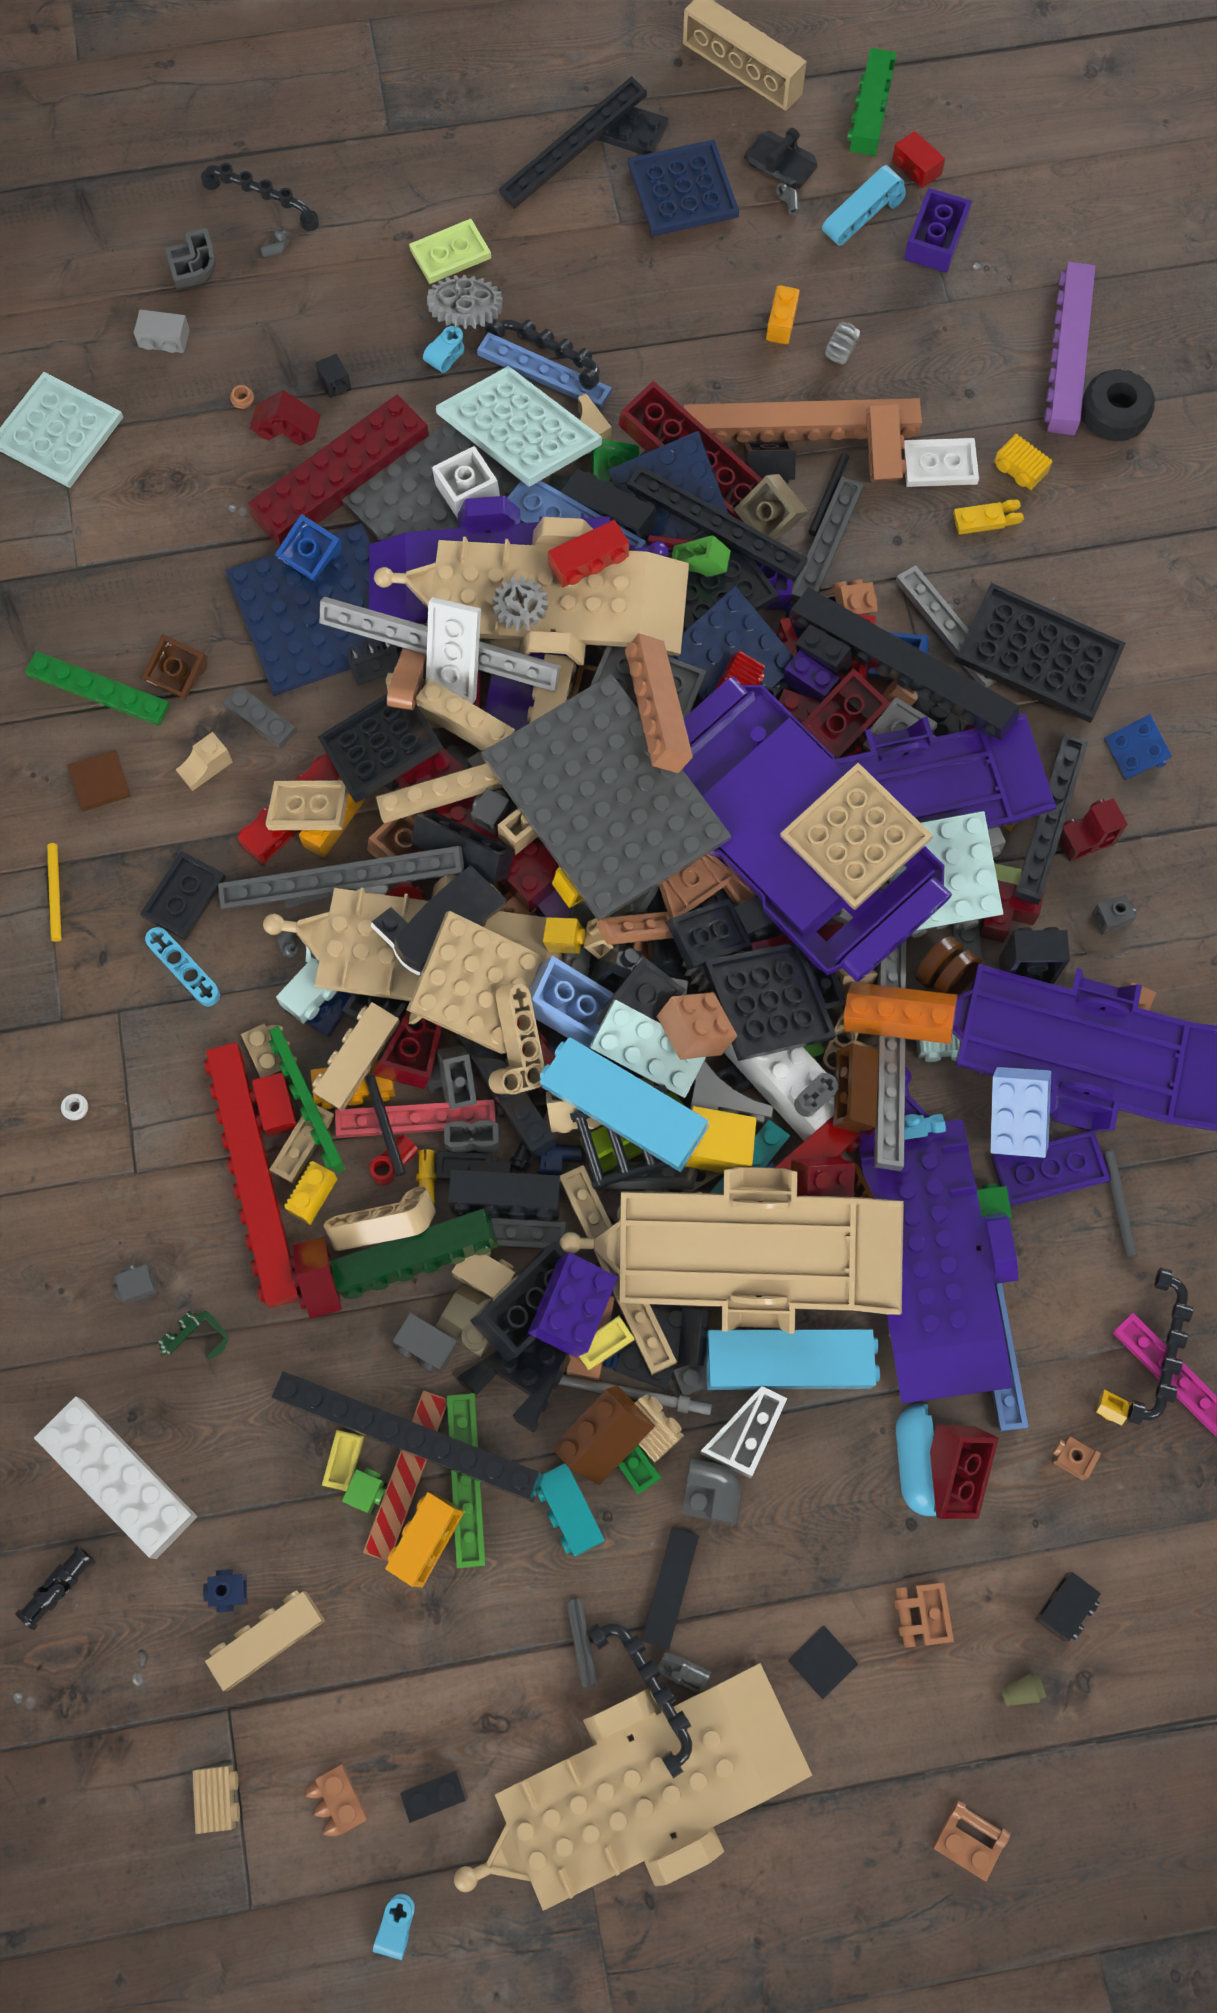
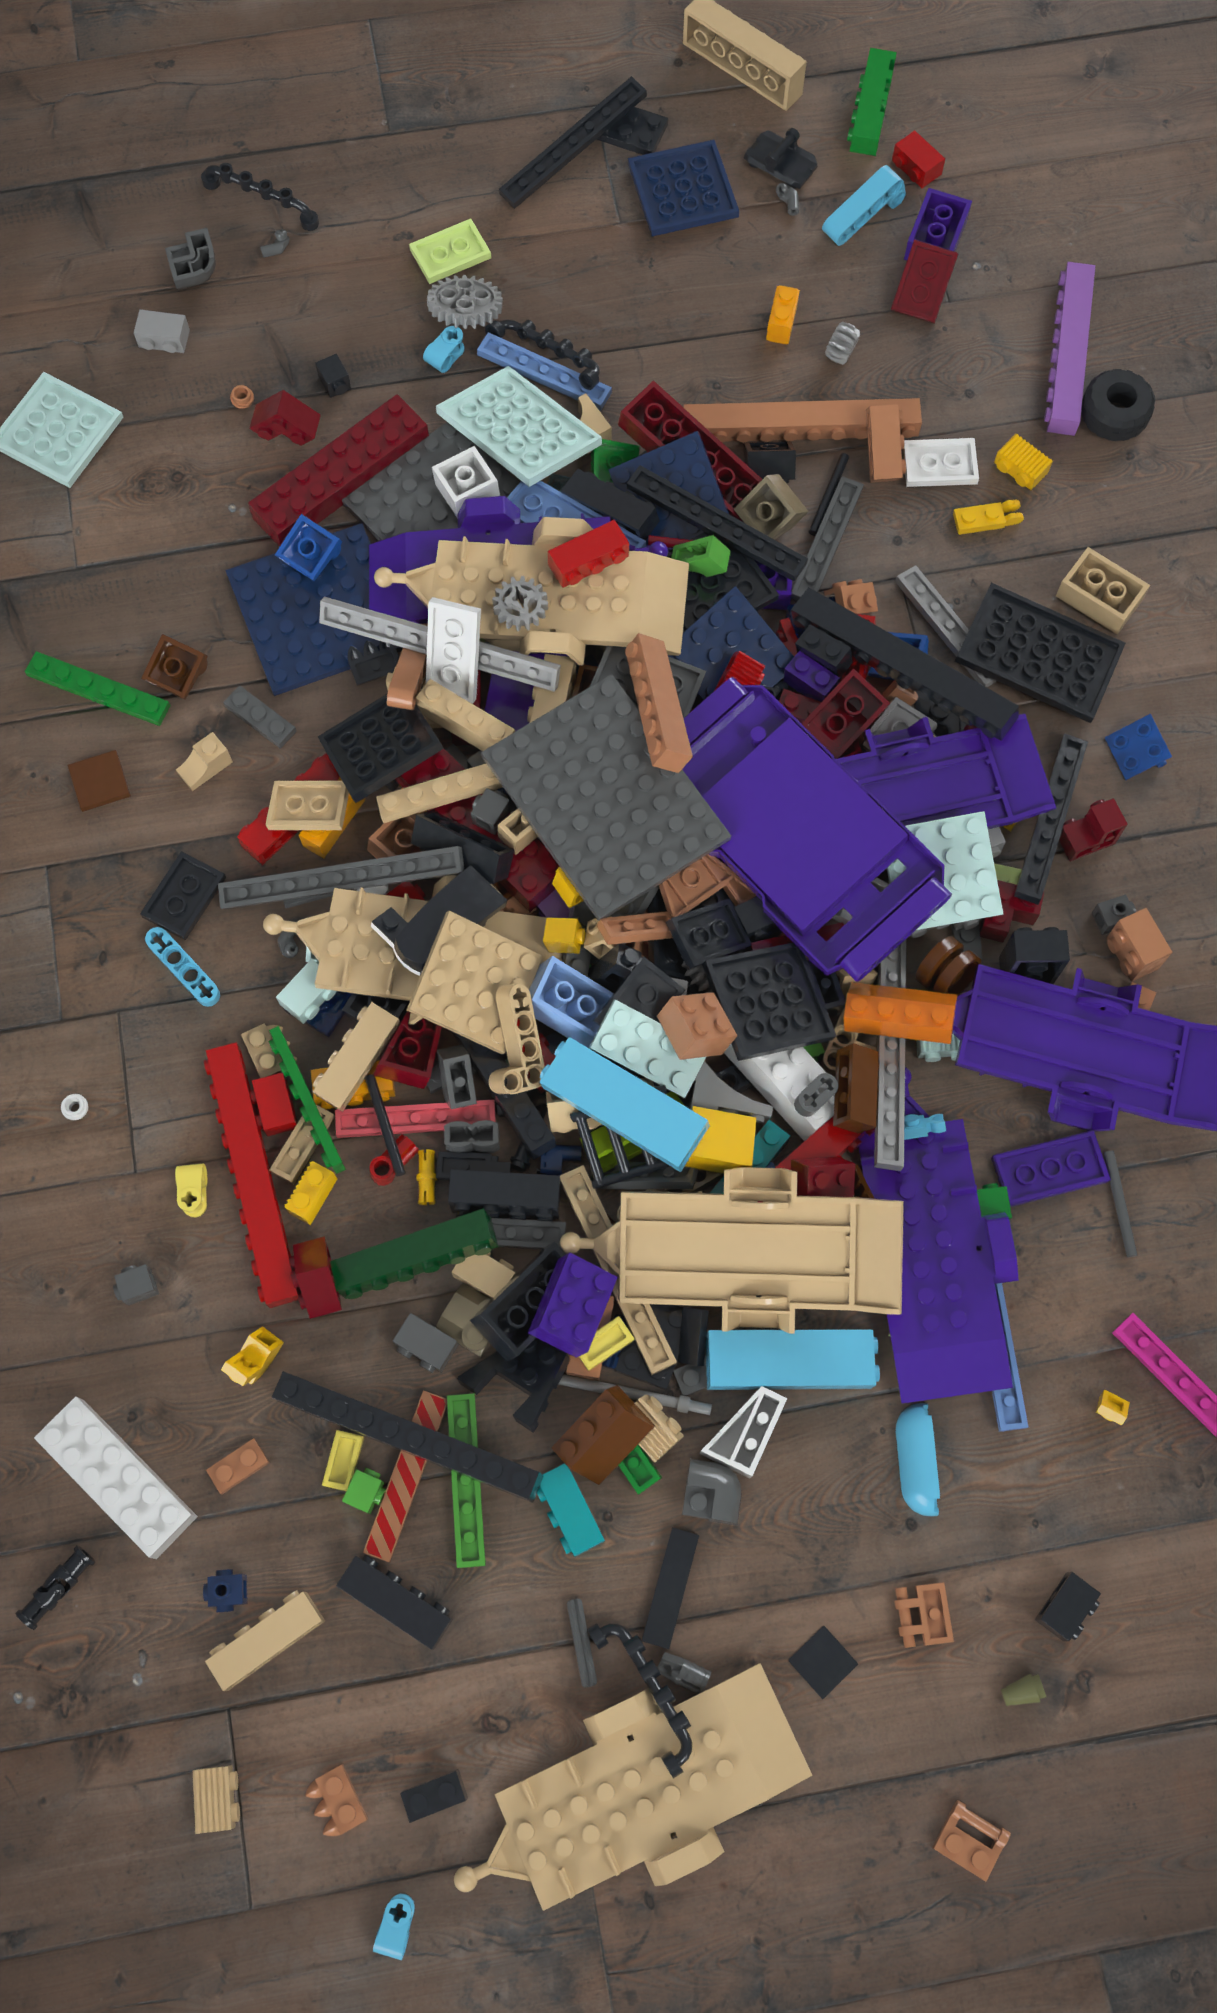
yellow bar [47,843,62,942] -> none
dark green piece [157,1311,229,1360] -> none
tan beam [323,1186,436,1251] -> none
light orange brick [385,1492,465,1588] -> none
tan plate [780,763,933,910] -> none
dark red slope [930,1425,999,1519] -> none
light blue brick [991,1067,1051,1158] -> none
nougat brick [1052,1436,1101,1480] -> none
black bar [1127,1267,1193,1425] -> none
none -> light yellow piece [175,1163,208,1218]
none -> nougat plate [206,1438,270,1494]
none -> yellow brick [221,1326,284,1386]
none -> black brick [336,1554,453,1650]
none -> dark red tile [891,239,959,324]
none -> tan brick [1056,547,1150,635]
none -> nougat brick [1107,908,1173,981]

